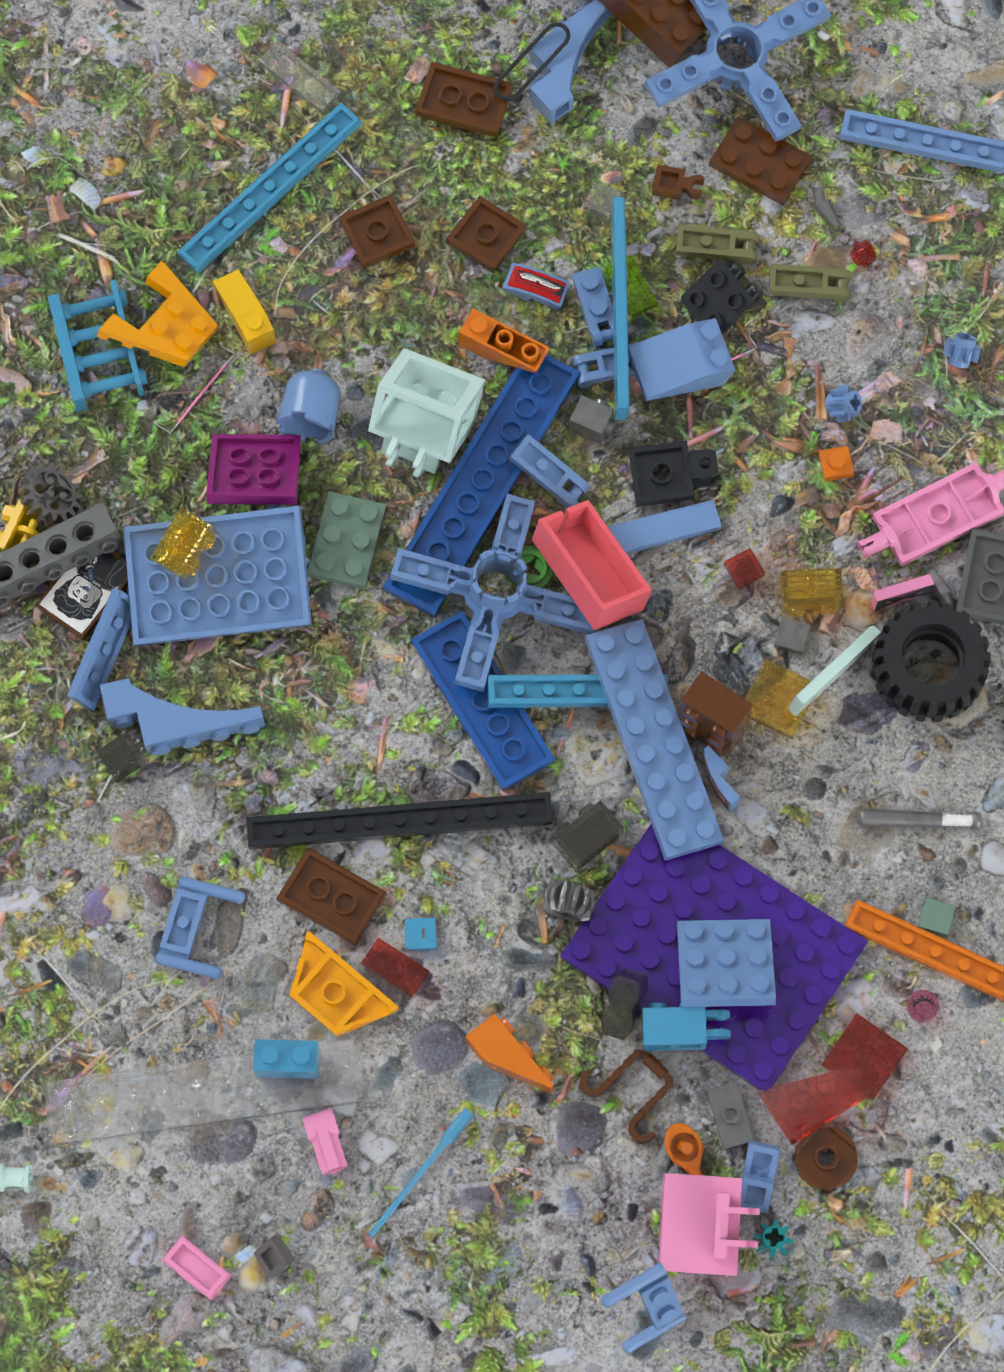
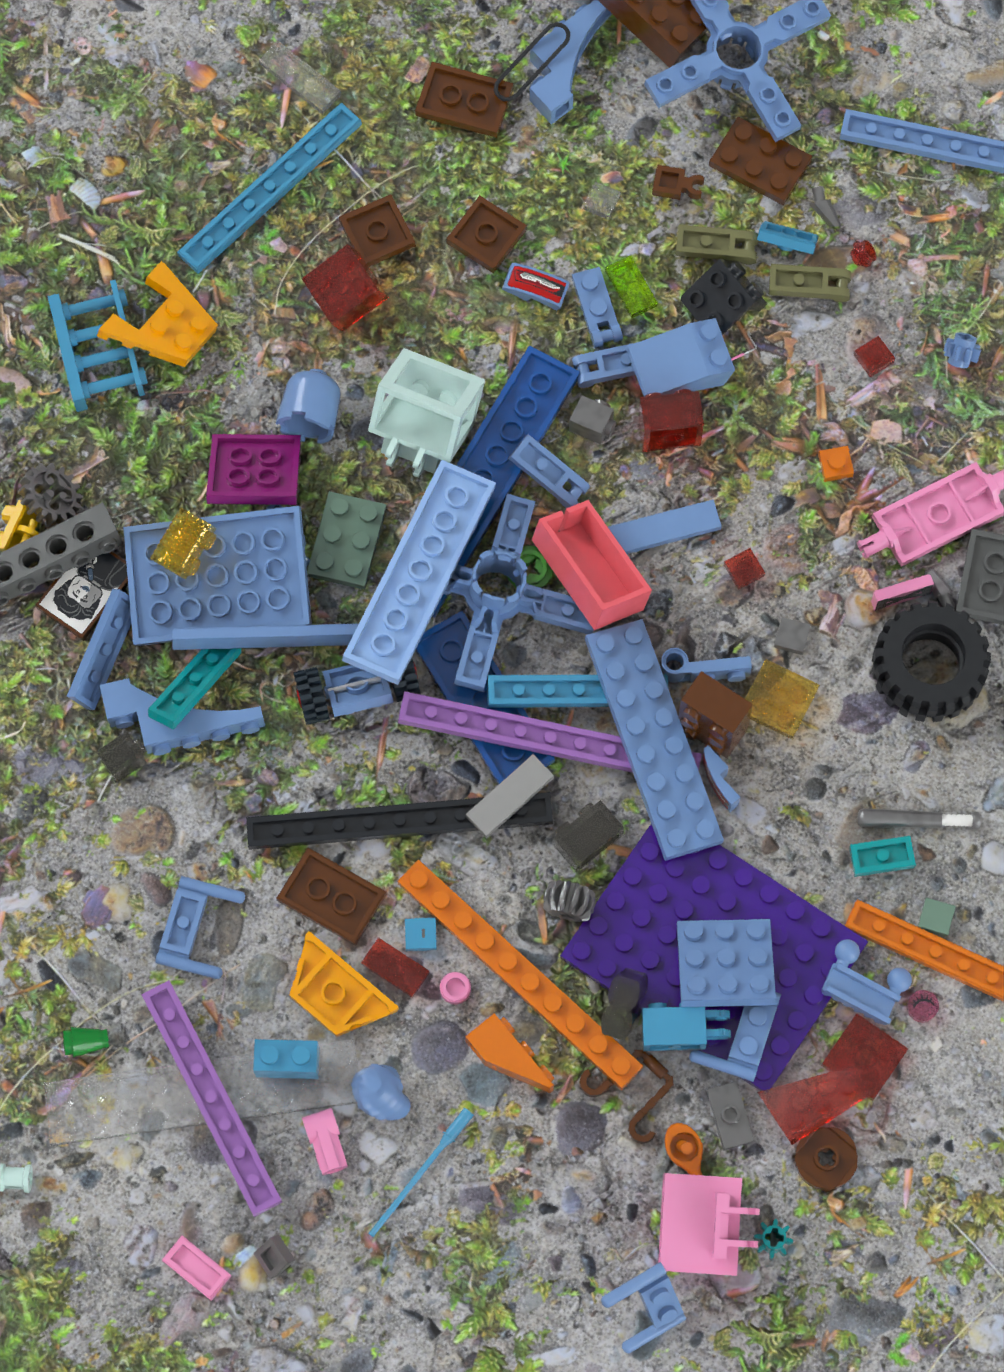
bright pink piece [154,342,235,434] -> none
yellow slope [212,269,276,355] -> none
orange slope [459,308,550,373] -> none
dark azure tile [611,197,630,420] -> none
black plate [628,441,718,507] -> none
medium blue slope [741,1140,780,1214] -> none
clear yellow brick [779,568,843,616] -> none
light aqua tile [788,625,881,717] -> none
medium blue gear [825,385,862,422] -> none
none -> green cone [63,1027,109,1058]
none -> medium lavender plate [141,980,282,1217]
none -> teal plate [148,648,242,730]
none -> medium blue tile [172,624,359,650]
none -> plate [293,658,421,725]
none -> clear red brick [301,244,389,332]
none -> light blue plate [342,460,496,685]
none -> medium blue hair [351,1064,411,1121]
none -> orange plate [397,859,643,1090]
none -> medium lavender plate [398,691,702,773]
none -> bright pink tile [440,972,471,1005]
none -> light grey tile [466,754,554,838]
none -> clear red brick [638,389,704,452]
none -> medium blue plate [660,648,752,683]
none -> medium blue plate [689,992,781,1082]
none -> dark azure plate [757,221,819,254]
none -> medium blue gear [821,939,912,1025]
none -> teal plate [849,836,916,877]
none -> clear red plate [854,336,895,377]

